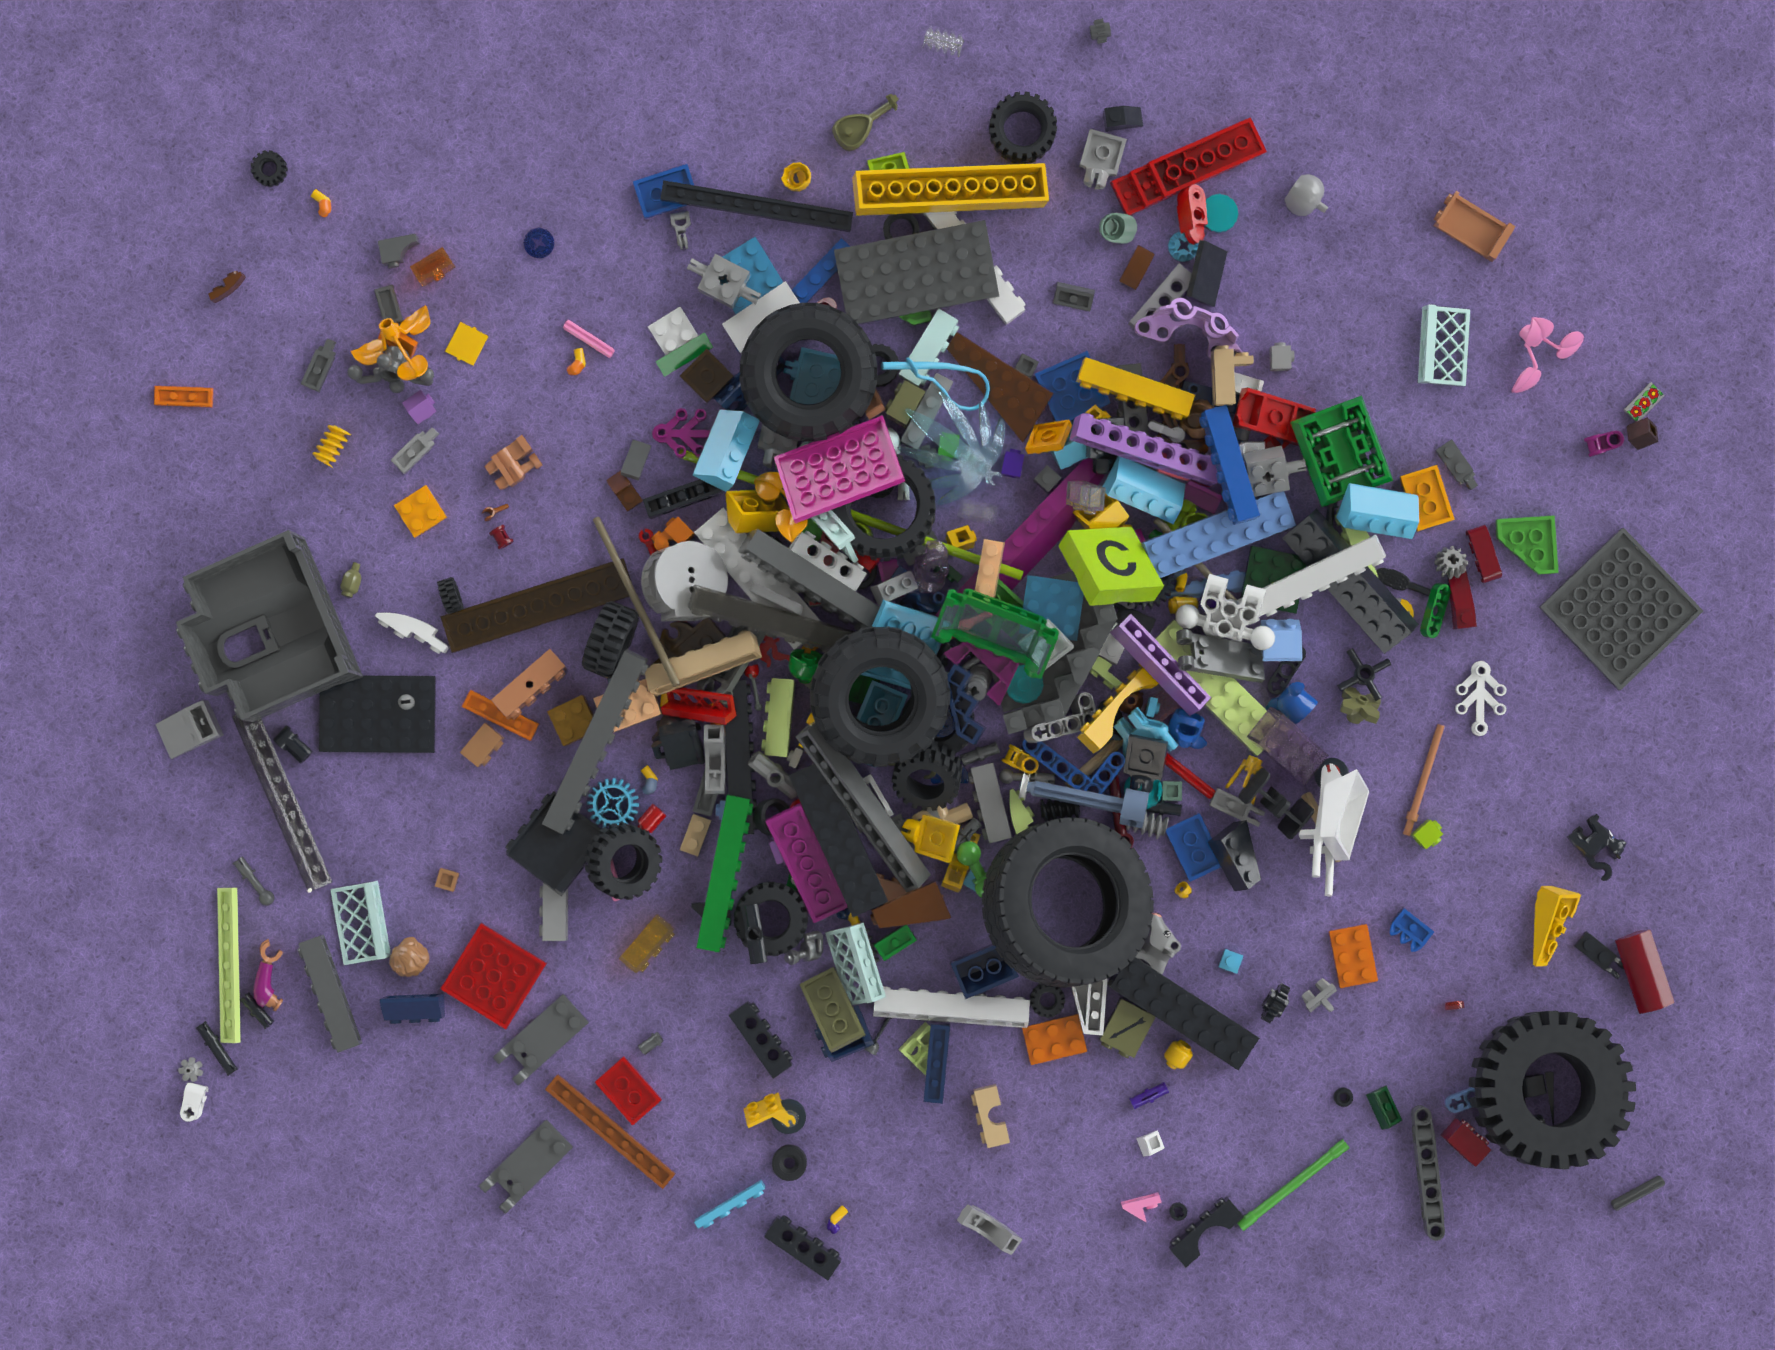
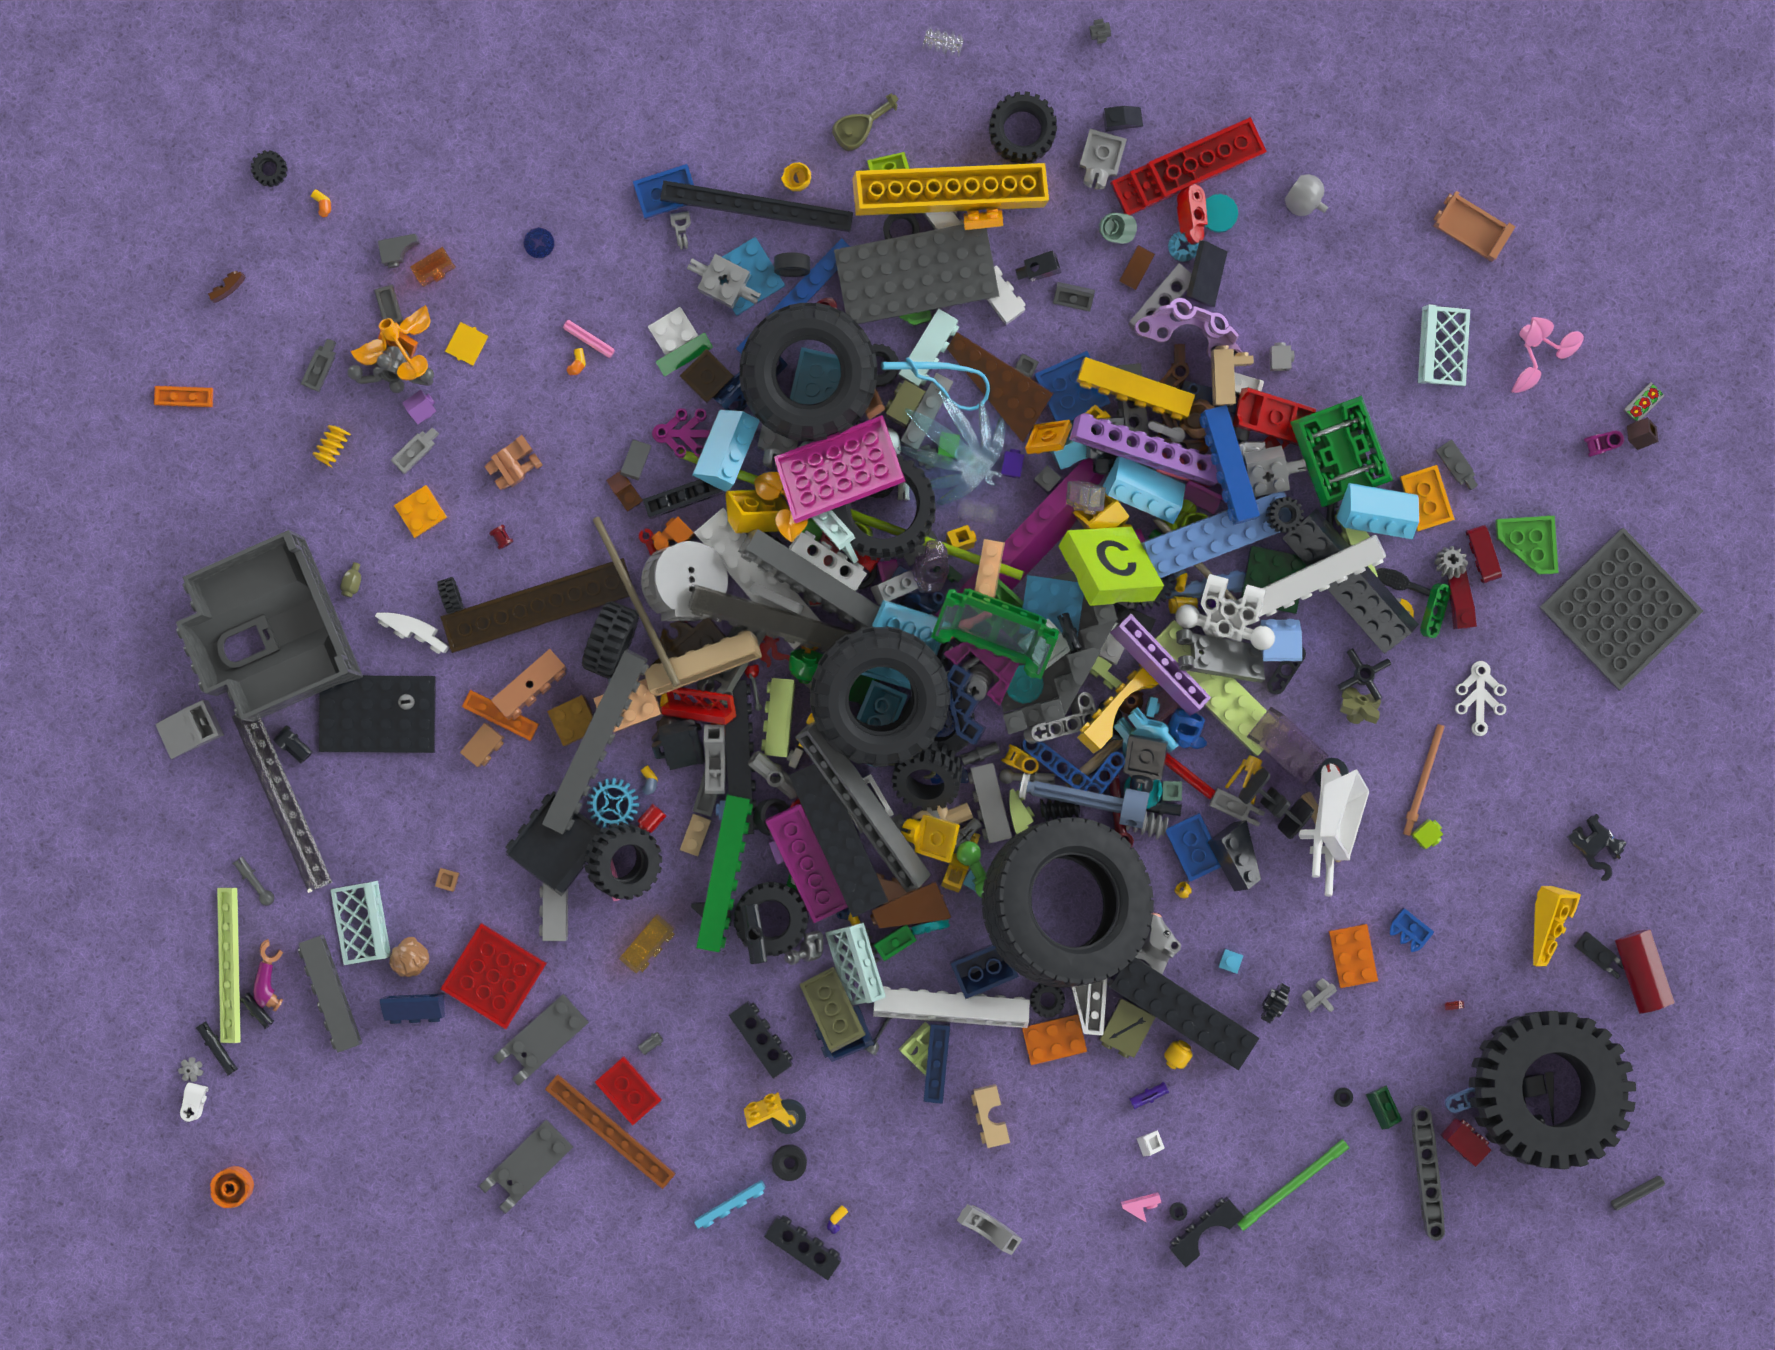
dark orange hand [481,504,509,521] -> none
white tile [722,281,800,354] -> none
dark azure piece [783,360,800,380] -> none
blue piece [1265,682,1318,724] -> none
none -> orange brick [210,1166,254,1208]
none -> black tyre [774,252,810,277]
none -> teal tile [911,919,950,935]
none -> light orange plate [964,207,1003,230]
none -> black torso [1015,250,1061,281]
none -> black pin [1057,612,1082,653]
none -> black tyre [1266,497,1304,533]

